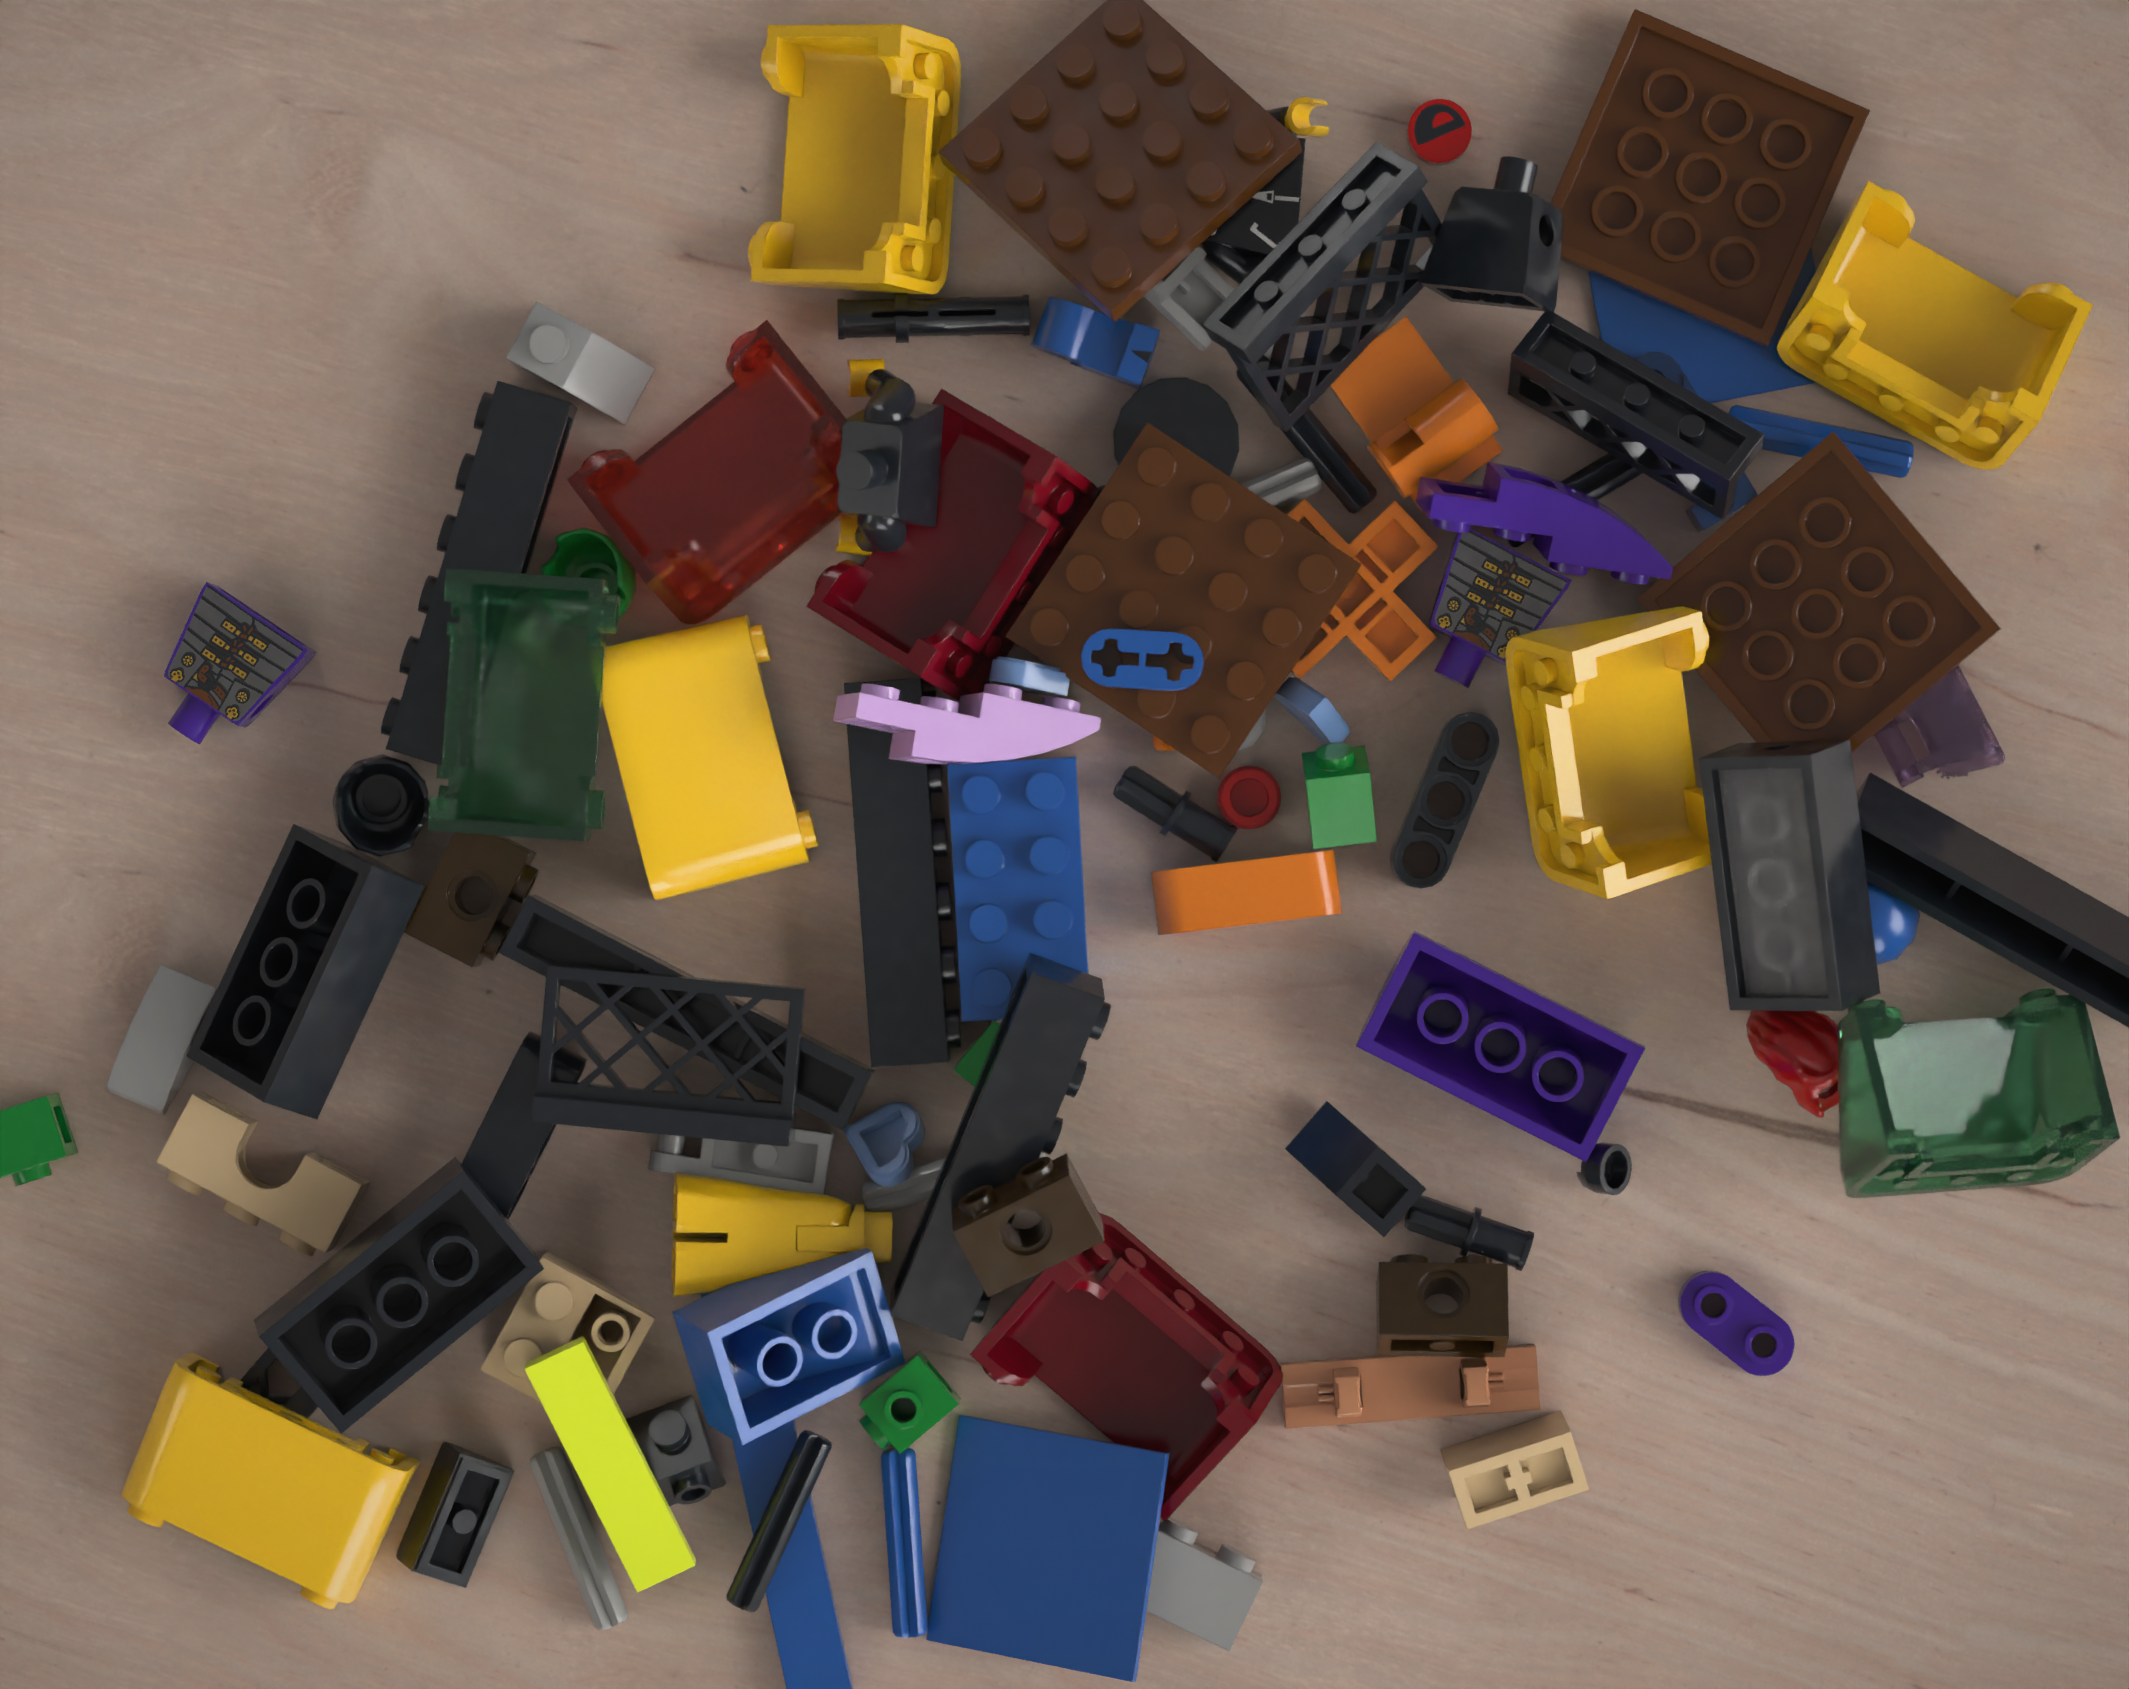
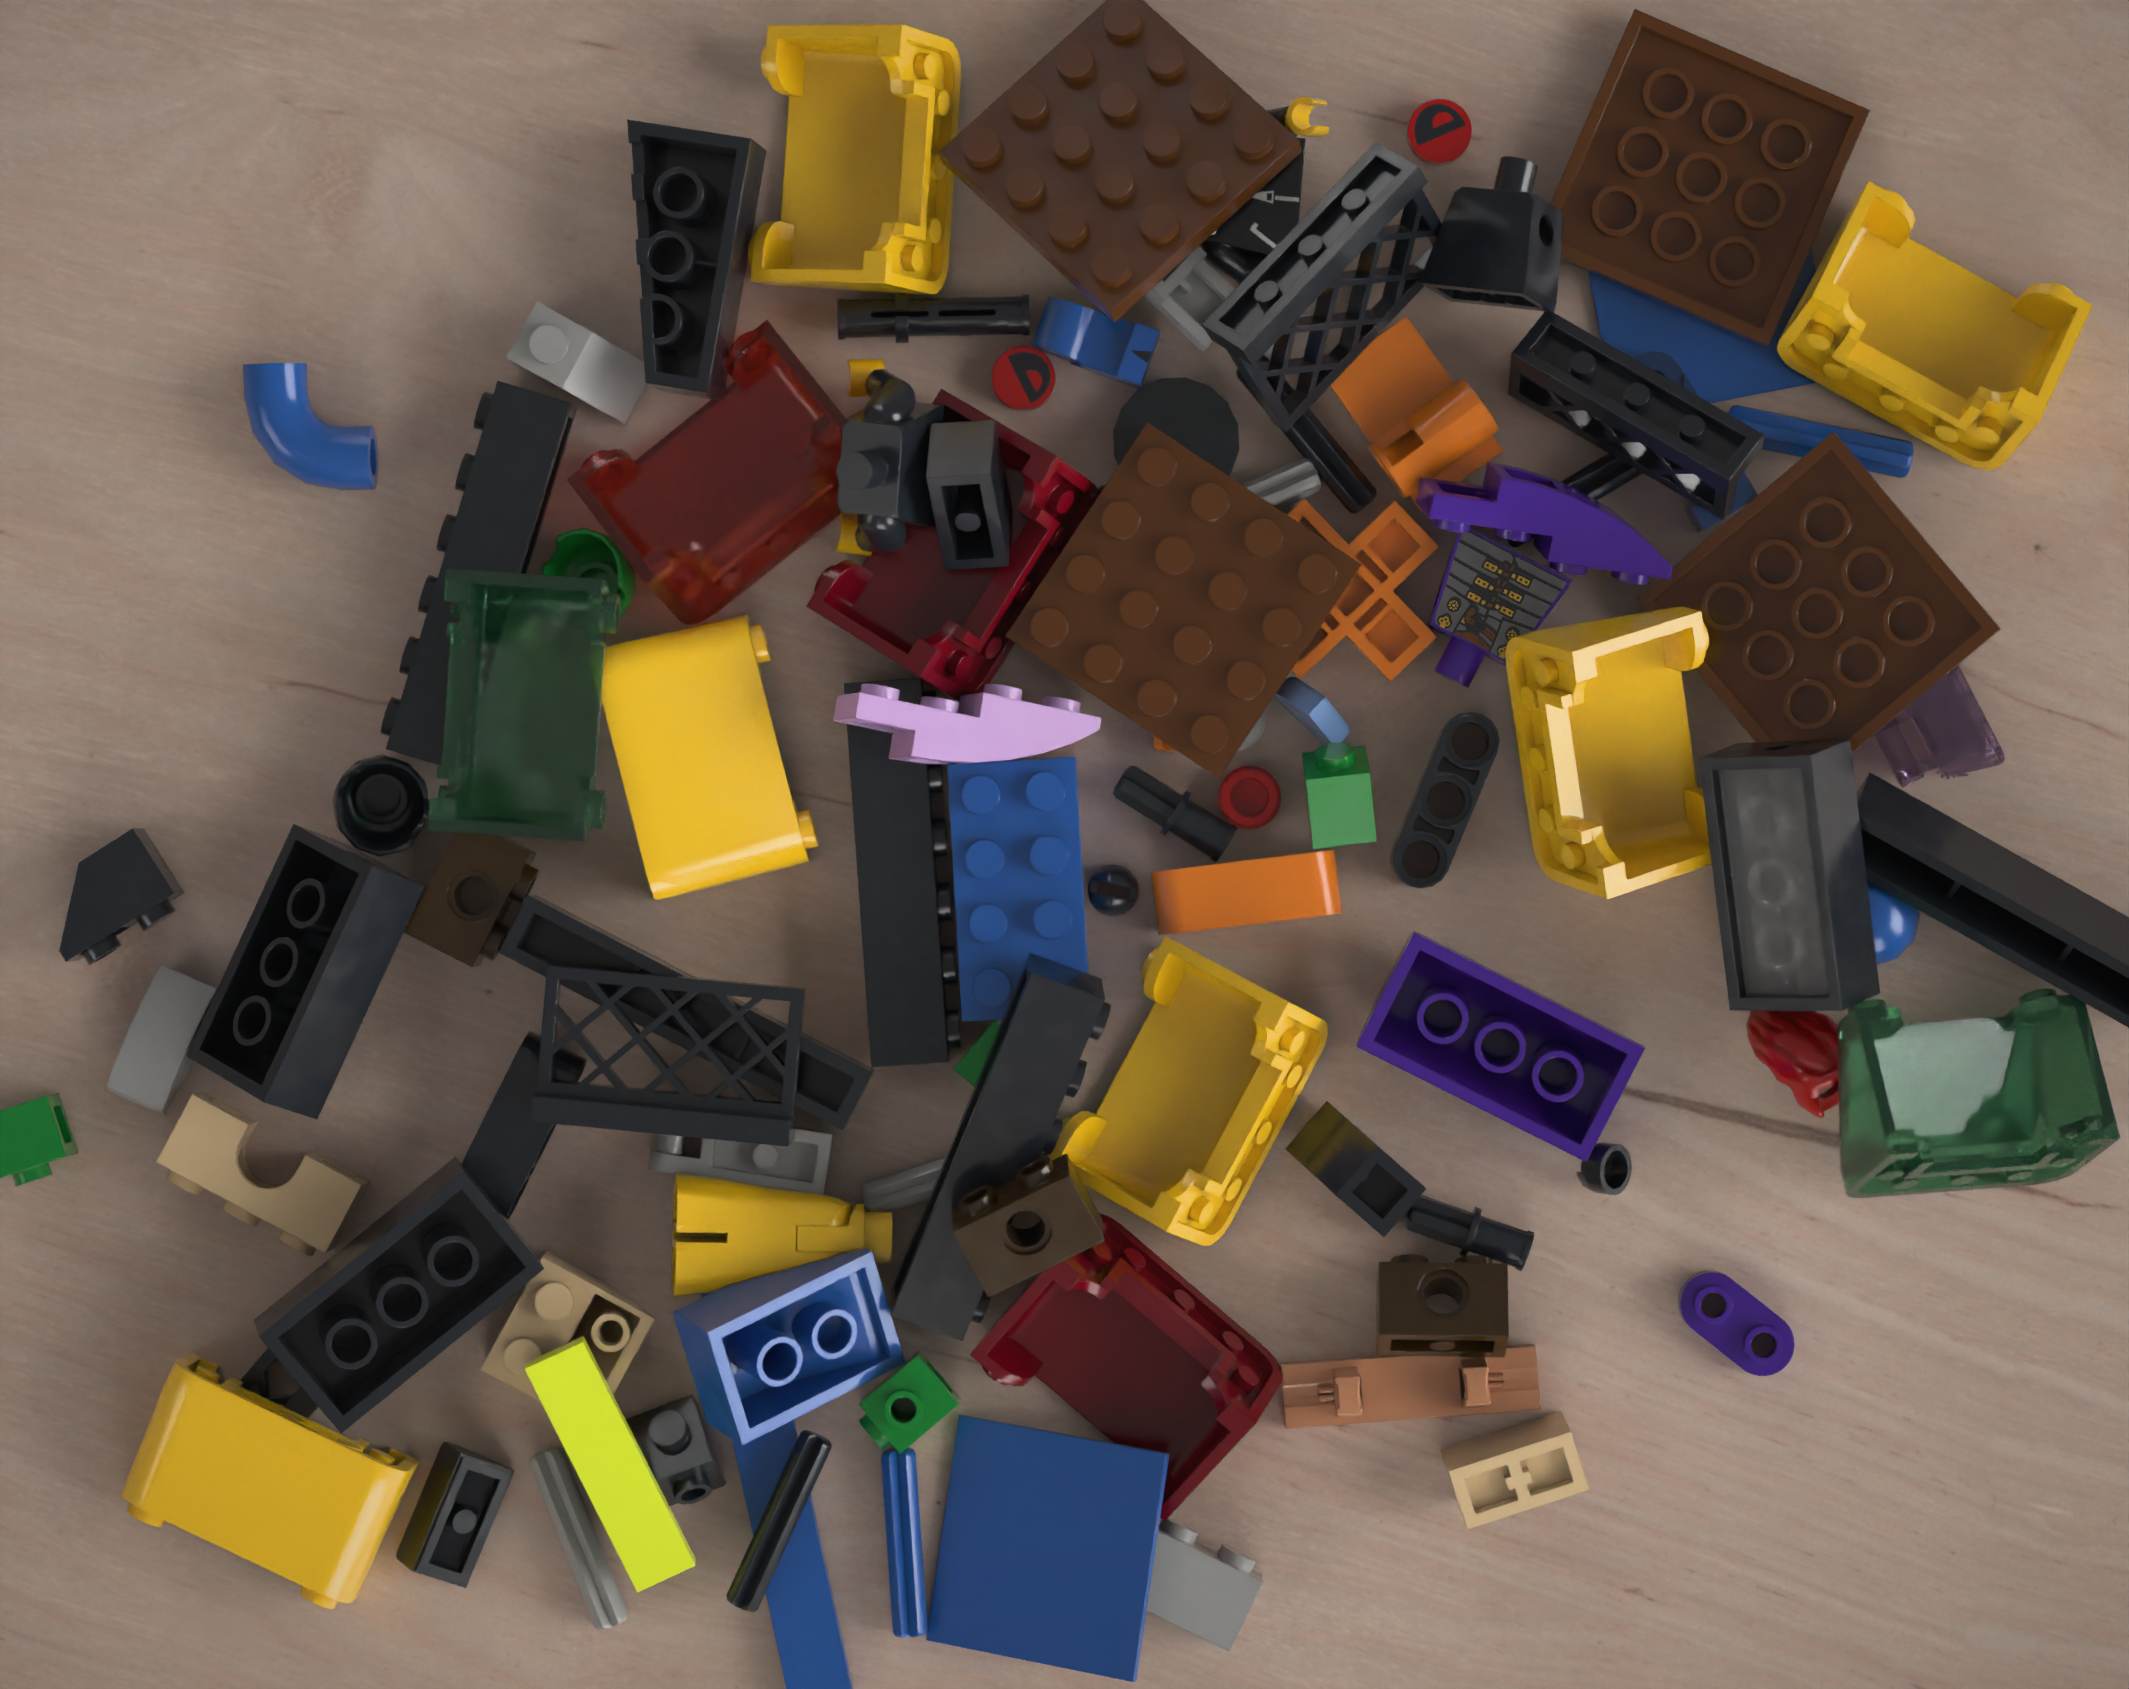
torso [164,582,316,744] -> none
medium blue tile [843,1102,925,1187] -> none
medium blue tile [989,656,1070,696] -> none
blue beam [1081,629,1204,691] -> none
none -> black slope [59,828,185,965]
none -> blue cylinder [243,363,378,490]
none -> black wedge [627,119,767,401]
none -> black brick [926,420,1013,570]
none -> red tile [992,346,1056,411]
none -> yellow windscreen [1047,936,1328,1246]
none -> black hinge [1088,865,1139,916]

